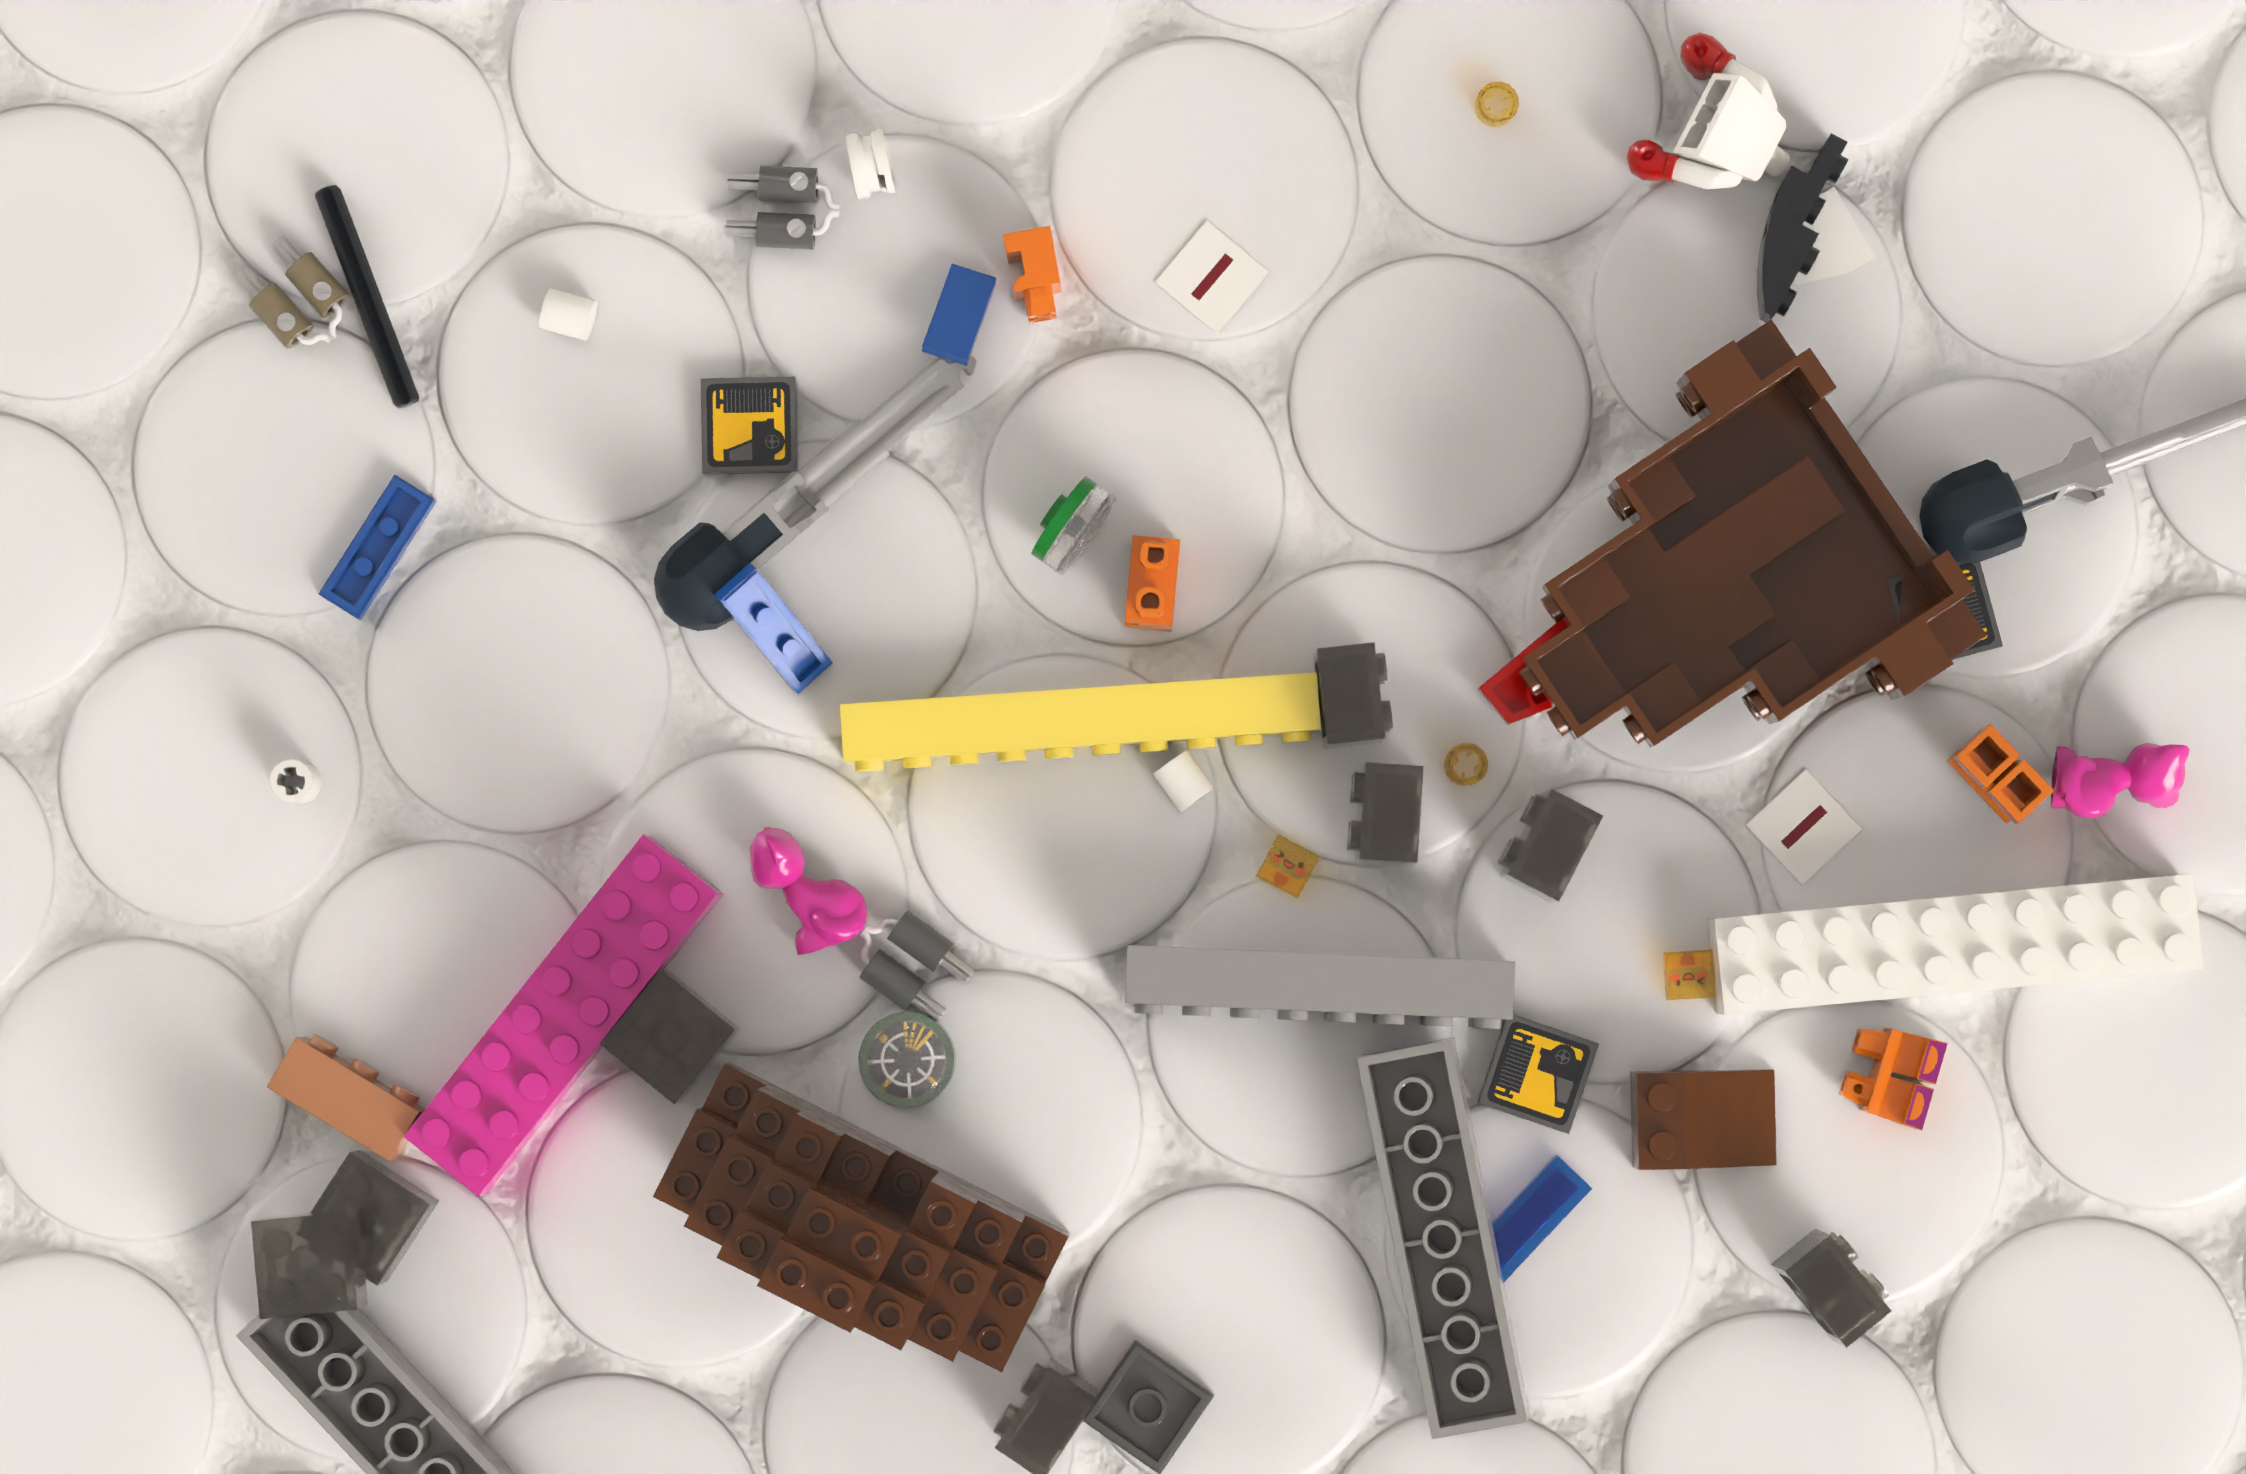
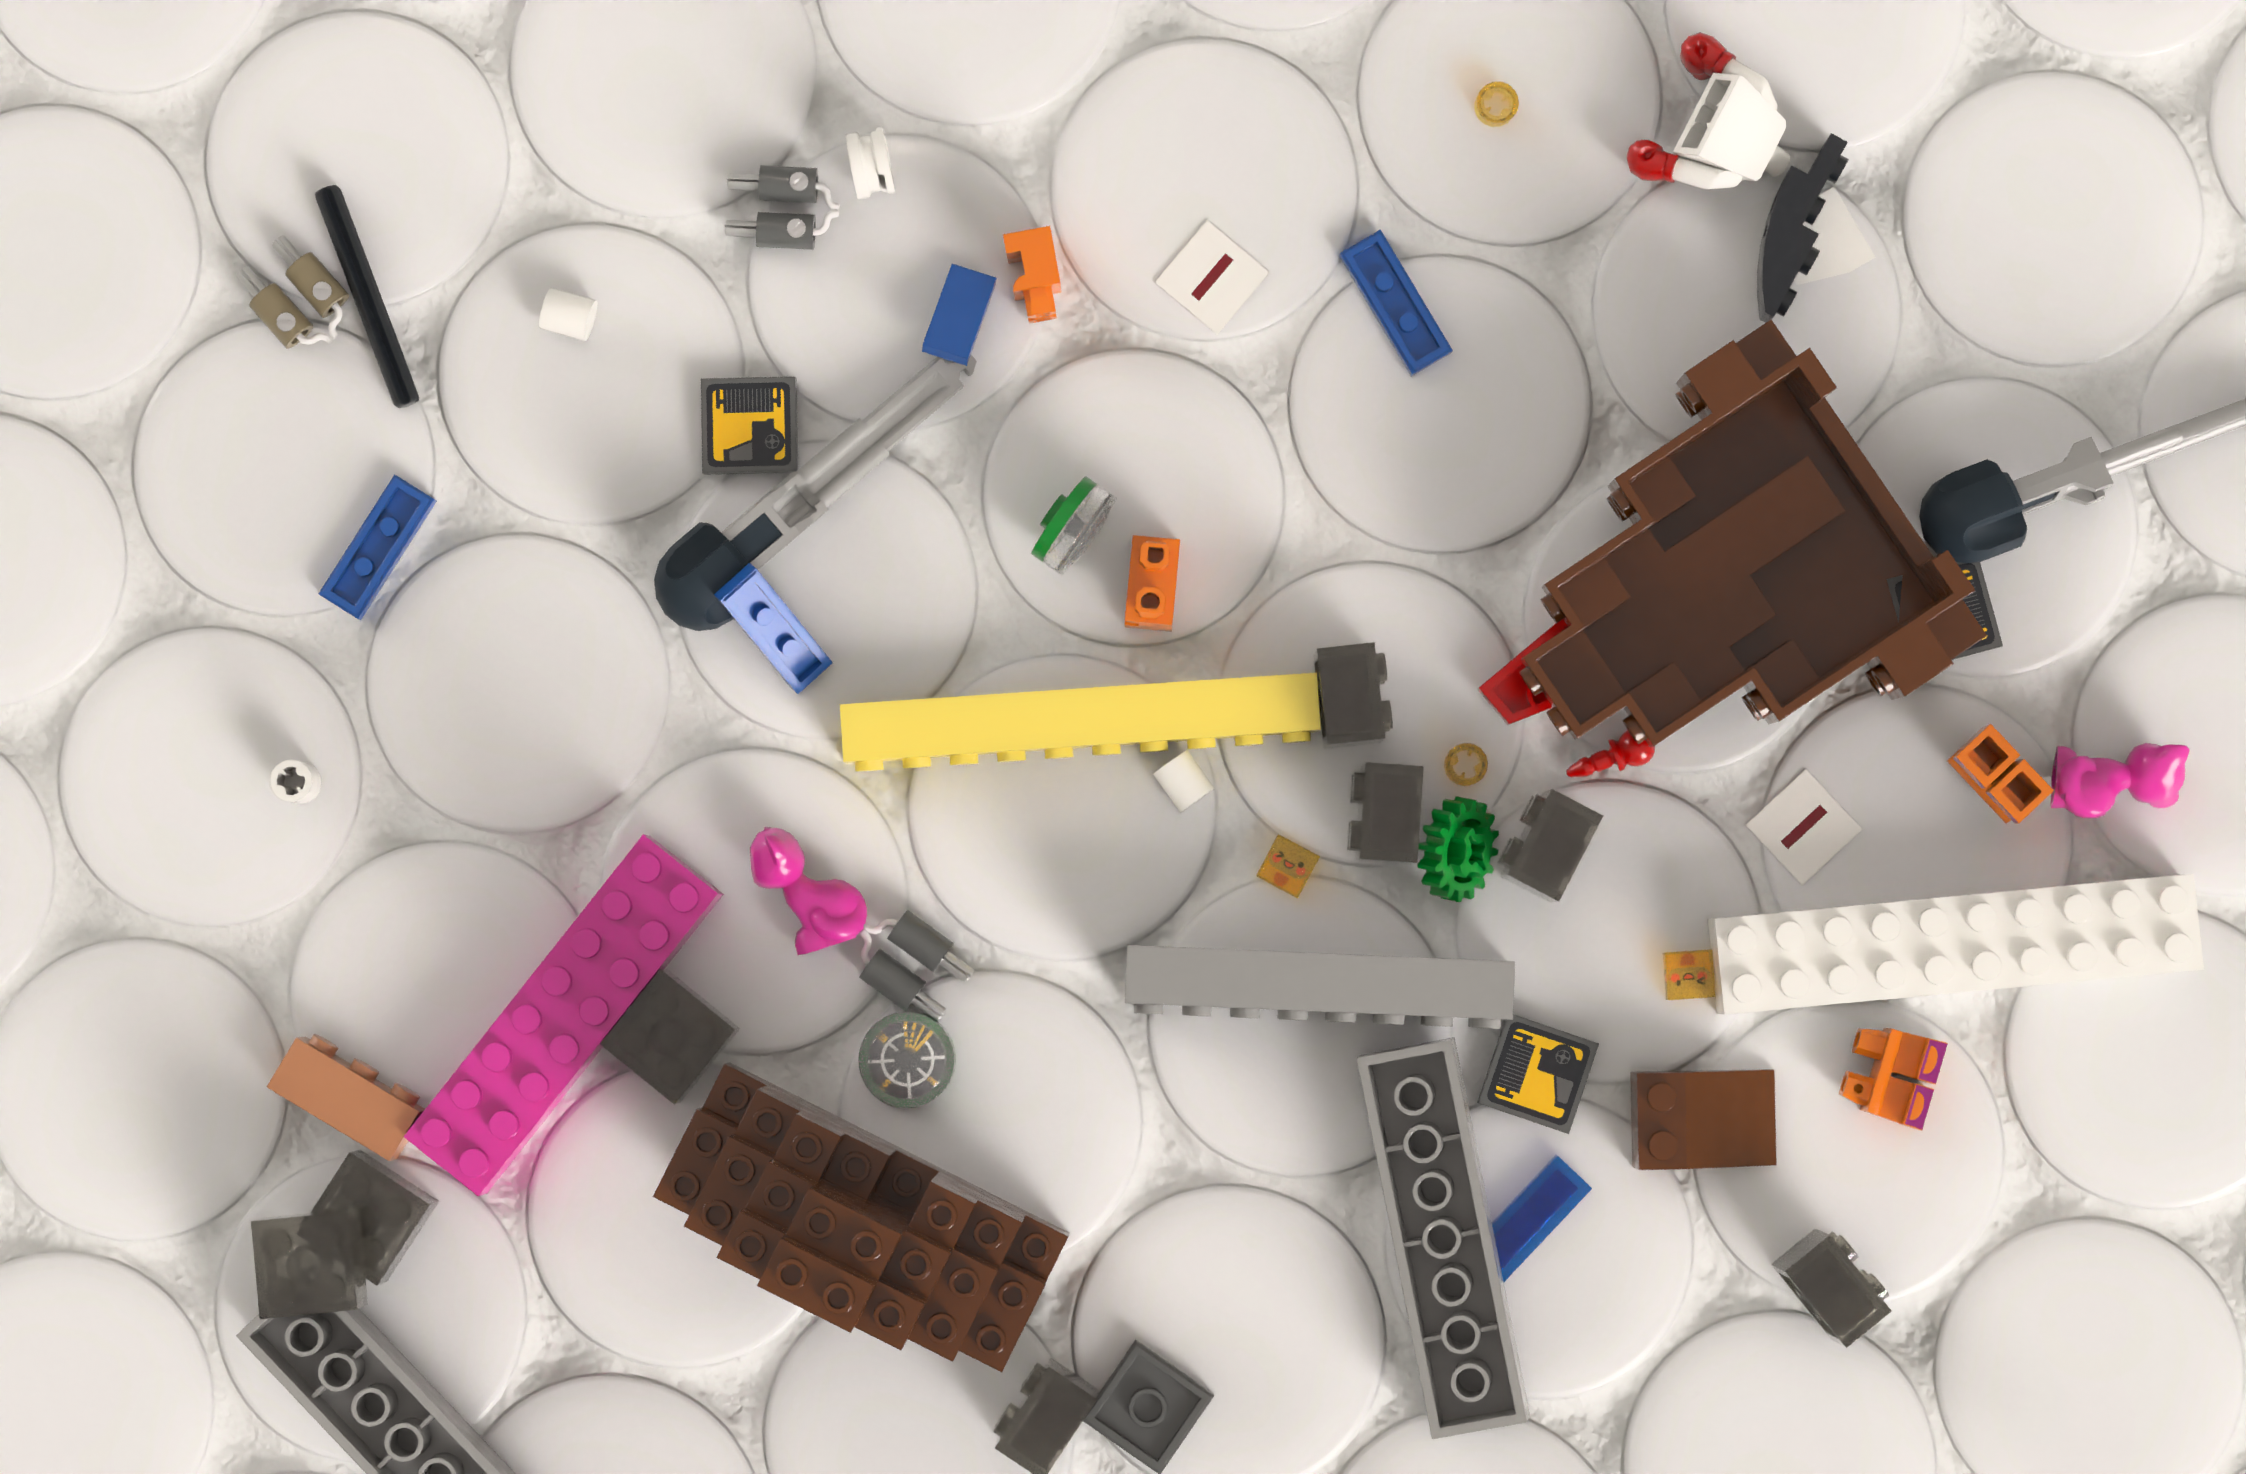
none -> blue tile [1339,229,1453,377]
none -> green gear [1417,796,1499,902]
none -> red bar [1566,731,1655,777]

